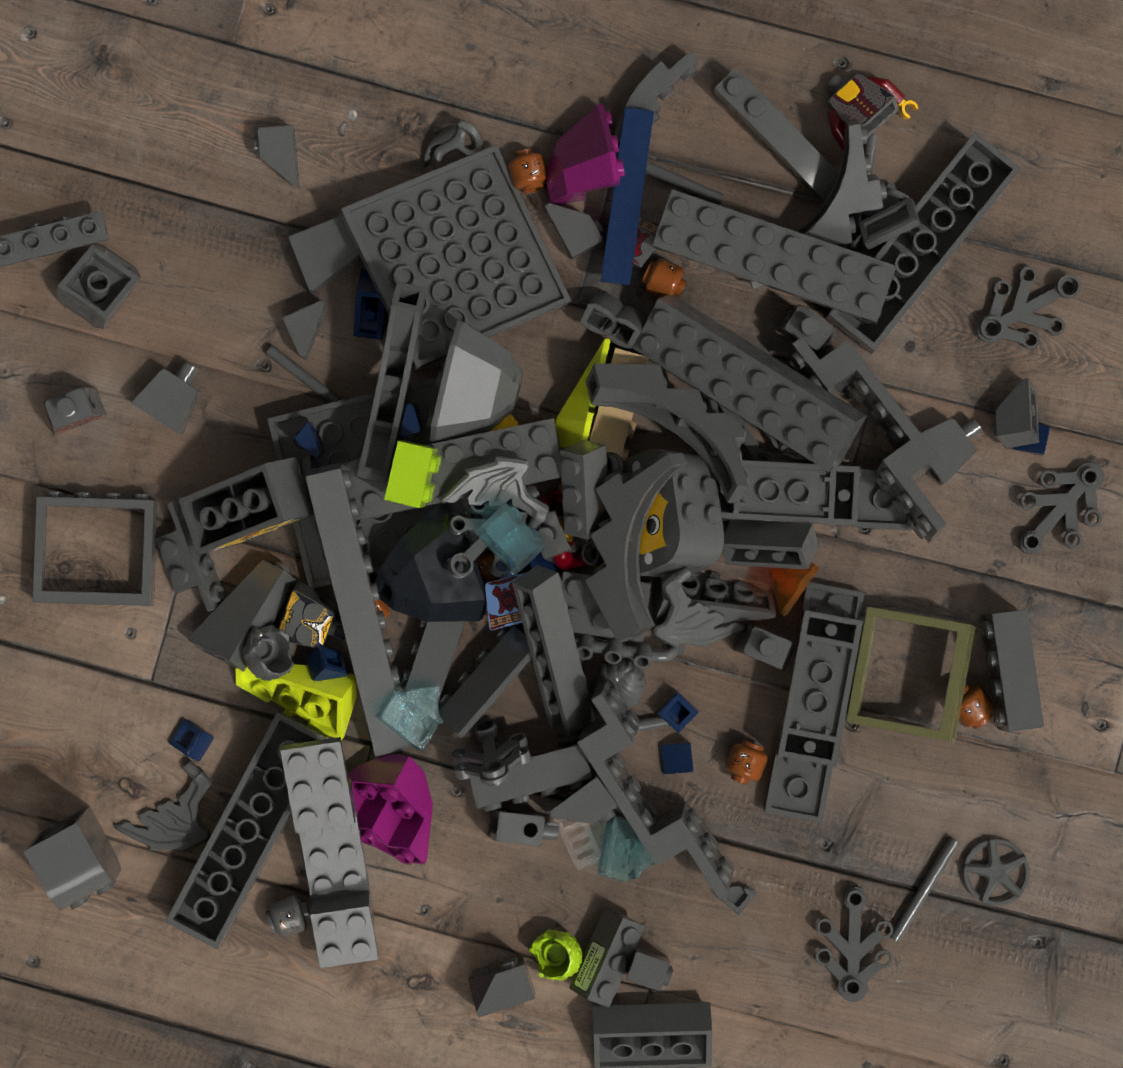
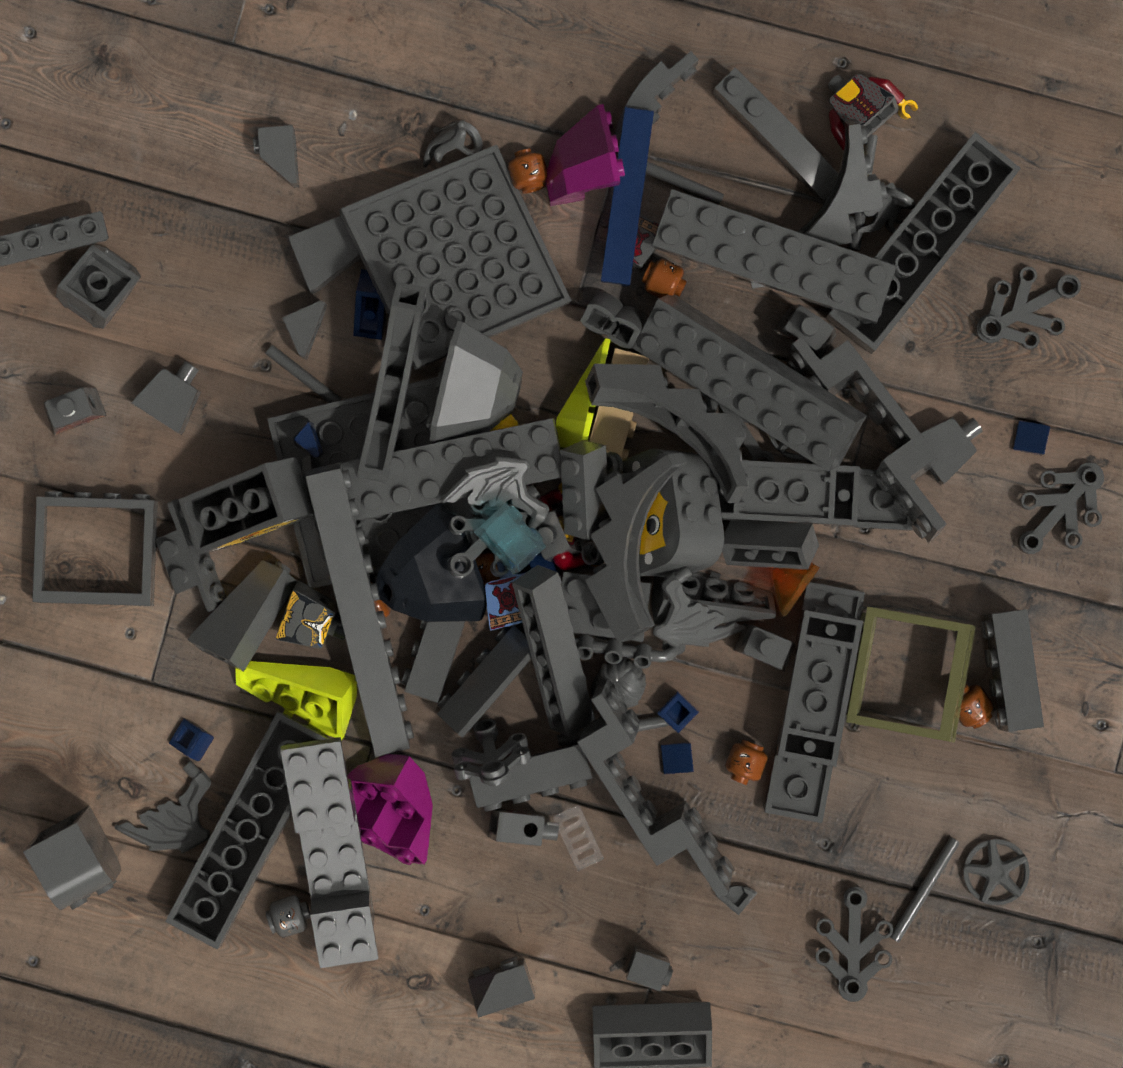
dark grey hair [243,625,294,681] -> none
dark blue slope [307,646,348,681] -> none
clear light blue slope [376,686,443,751] -> none
lime brick [384,440,442,508] -> none
dark blue slope [399,403,423,438] -> none
lime hair [529,929,583,981] -> none
dark grey slope [545,203,605,261] -> none
dark grey slope [549,777,618,825] -> none
dark grey brick [569,907,645,1007] -> none
clear light blue slope [597,817,655,882] -> none
dark grey tile [858,197,921,250] -> none
dark grey slope [992,378,1039,449] -> none

